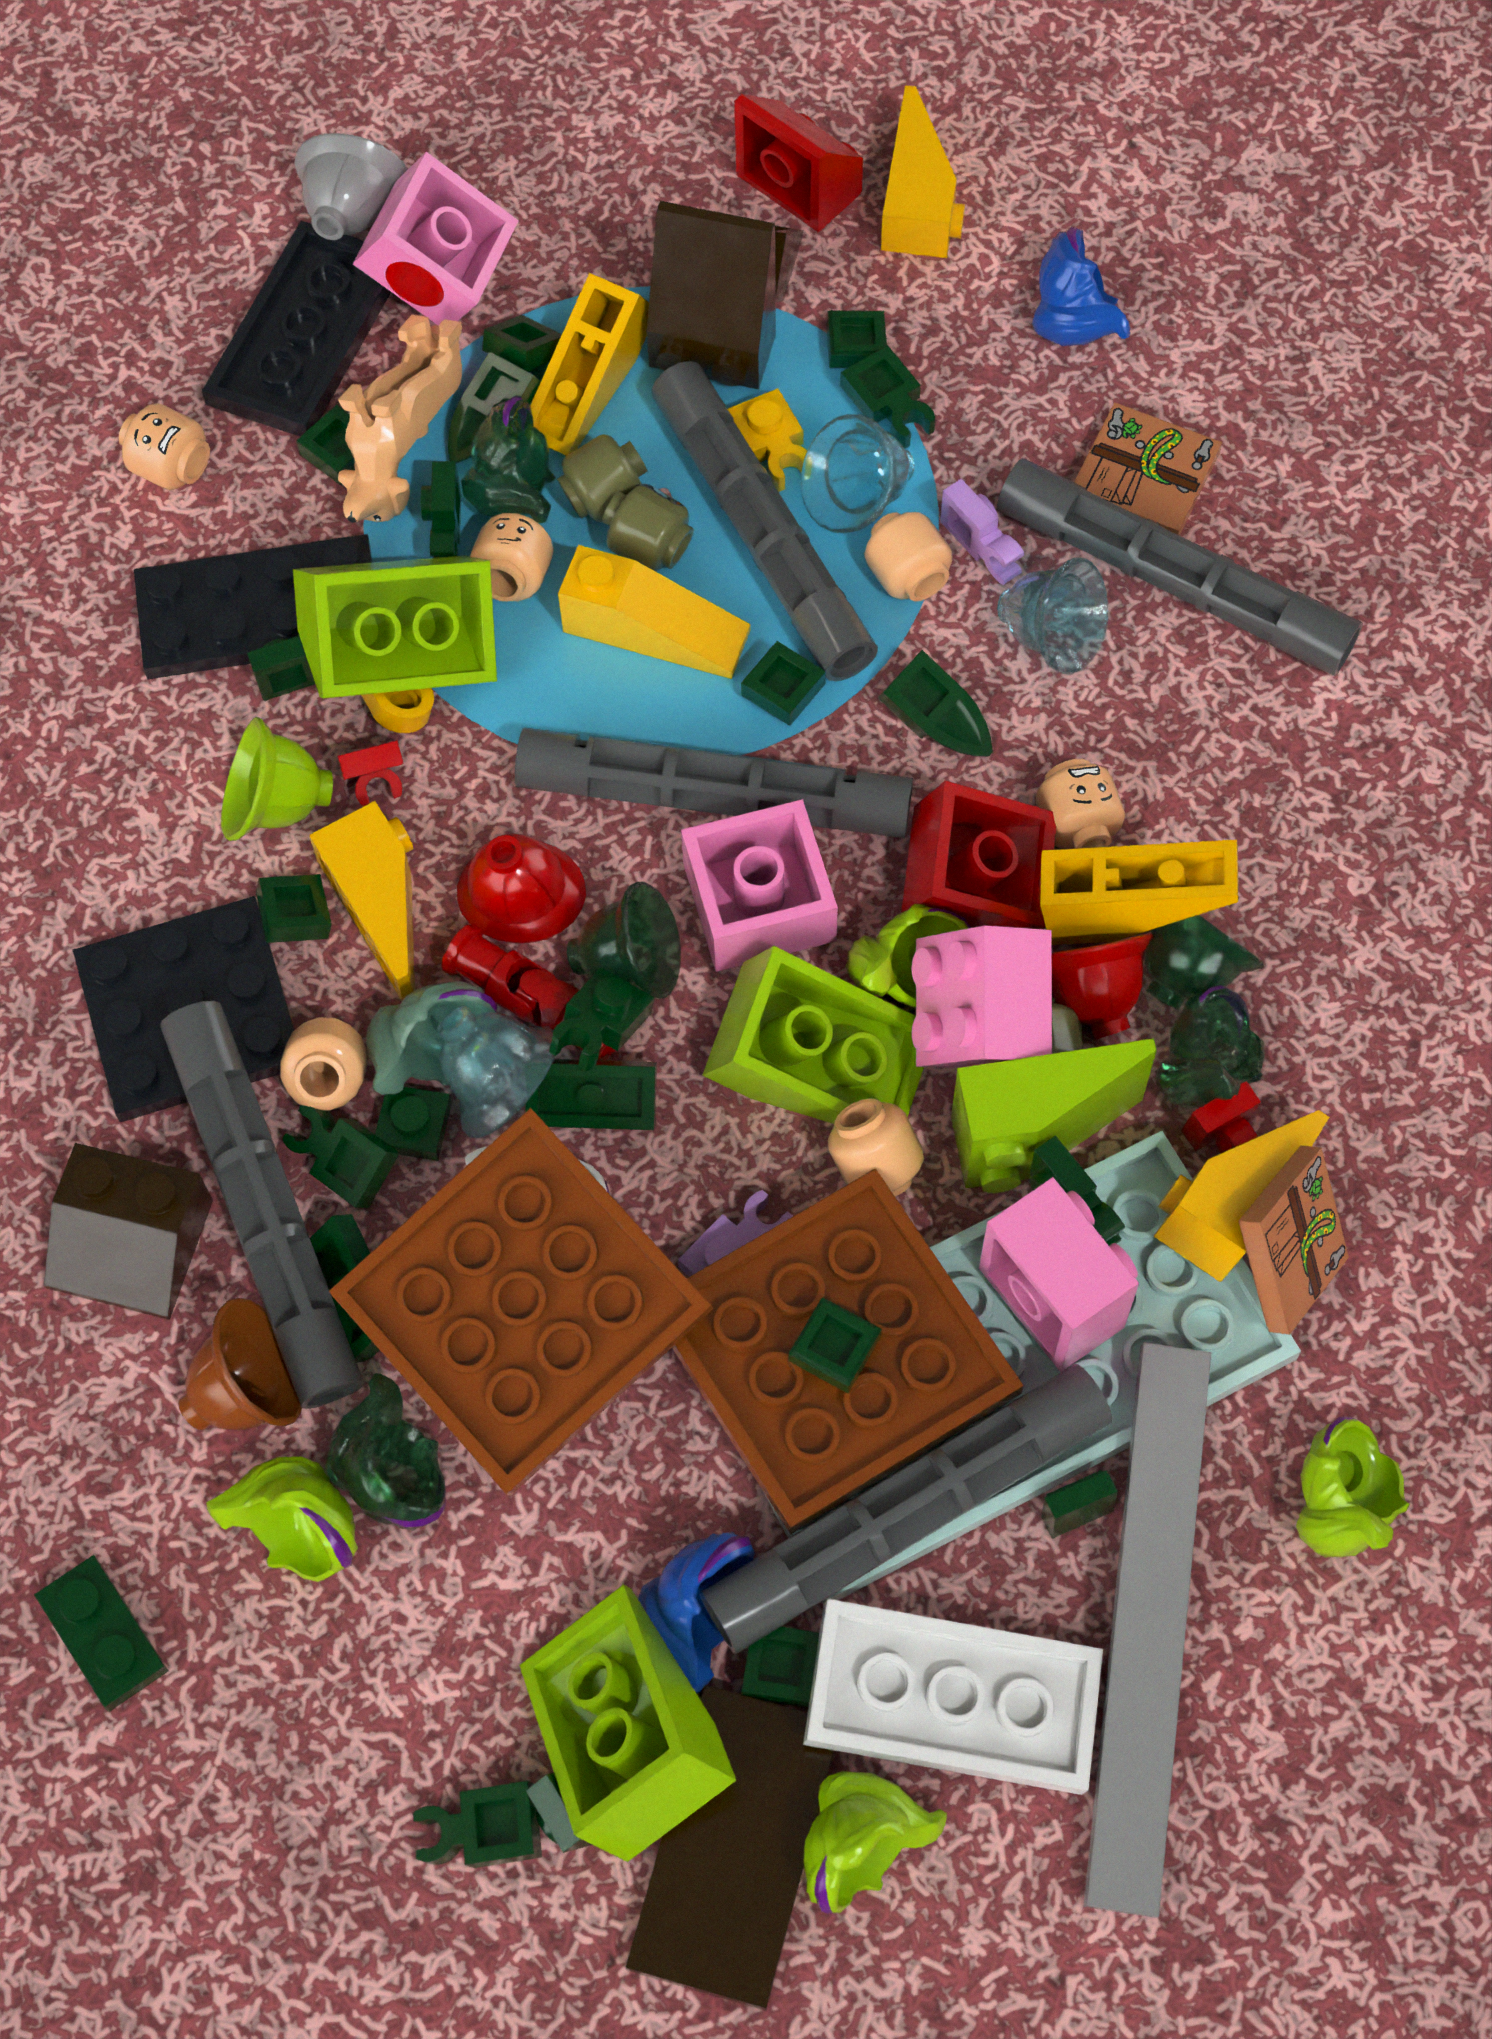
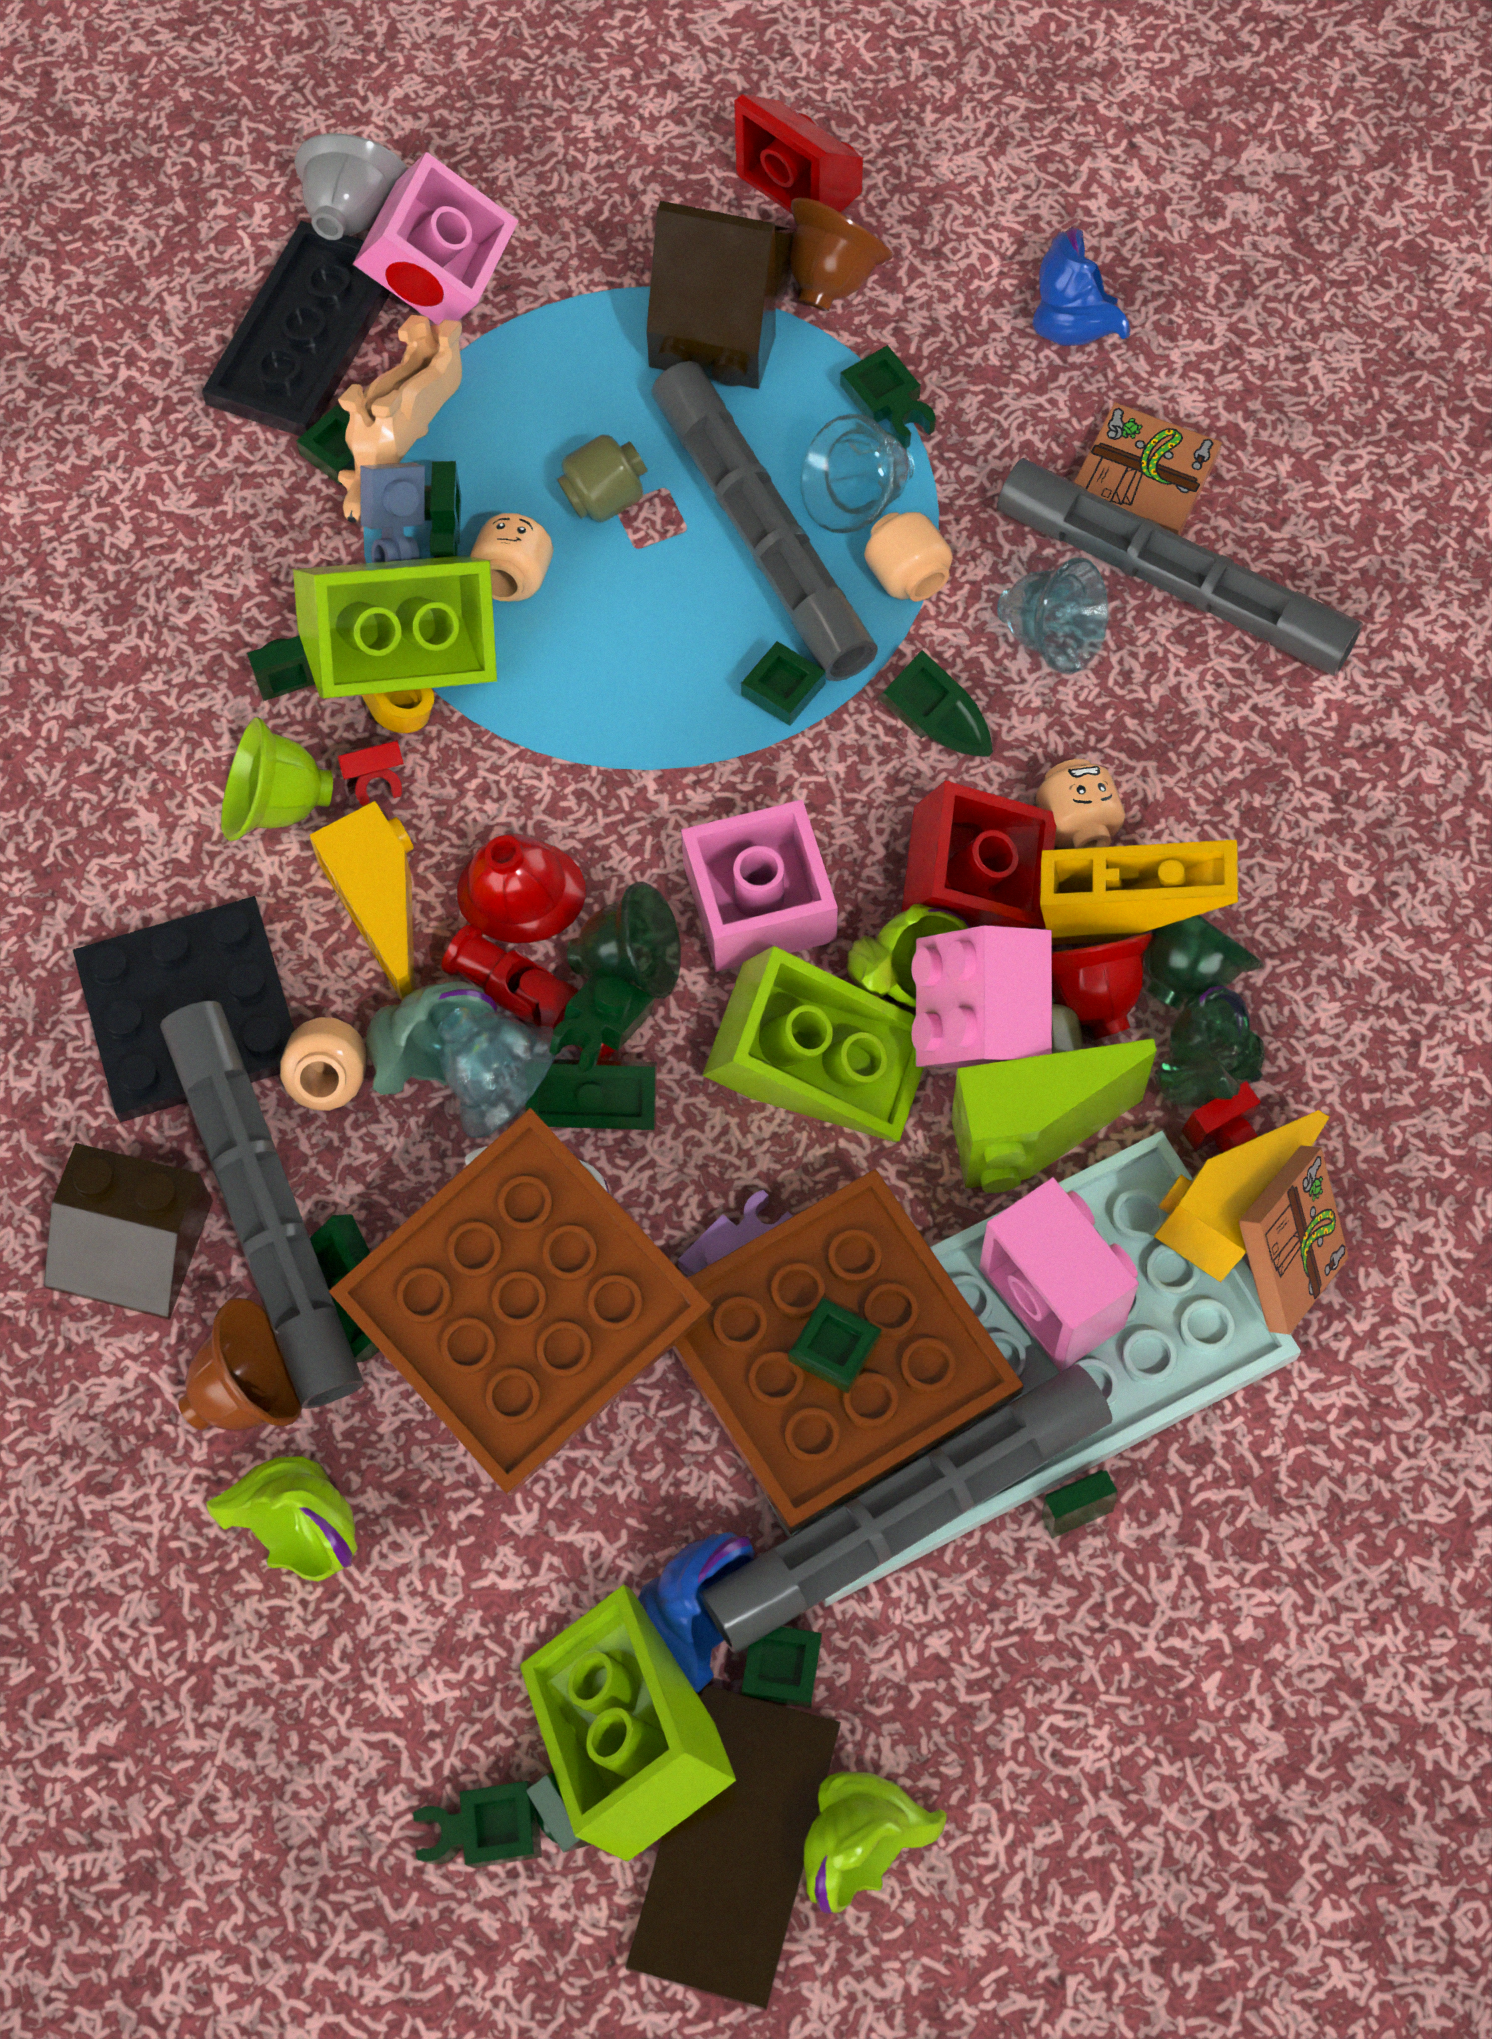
dark green plate [34,1555,169,1712] -> none
light nougat head [119,403,210,490] -> none
black plate [133,534,373,680] -> none
dark green plate [256,874,332,943] -> none
dark green plate [282,1105,400,1208] -> none
clear green hair [325,1373,446,1531] -> none
dark green plate [375,1087,452,1161] -> none
dark green plate [448,351,541,464] -> none
clear green hair [461,395,556,523] -> none
dark green plate [482,315,562,372] -> none
dark grey piece [515,727,913,838] -> none
yellow slope [518,273,649,456] -> none
yellow slope [558,545,751,679] -> none
olive head [602,484,694,572] -> none
yellow plate [727,388,812,492] -> none
white plate [803,1599,1103,1795] -> none
dark green tile [826,310,887,368] -> none
light nougat head [828,1098,924,1196] -> none
yellow slope [881,85,965,258] -> none
lavender plate [940,479,1024,585] -> none
dark green plate [1029,1135,1125,1246] -> none
light grey tile [1083,1342,1211,1918] -> none
lime hair [1296,1416,1410,1558] -> none
none -> sand blue plate [360,462,425,563]
none -> dark orange hat [790,198,893,311]

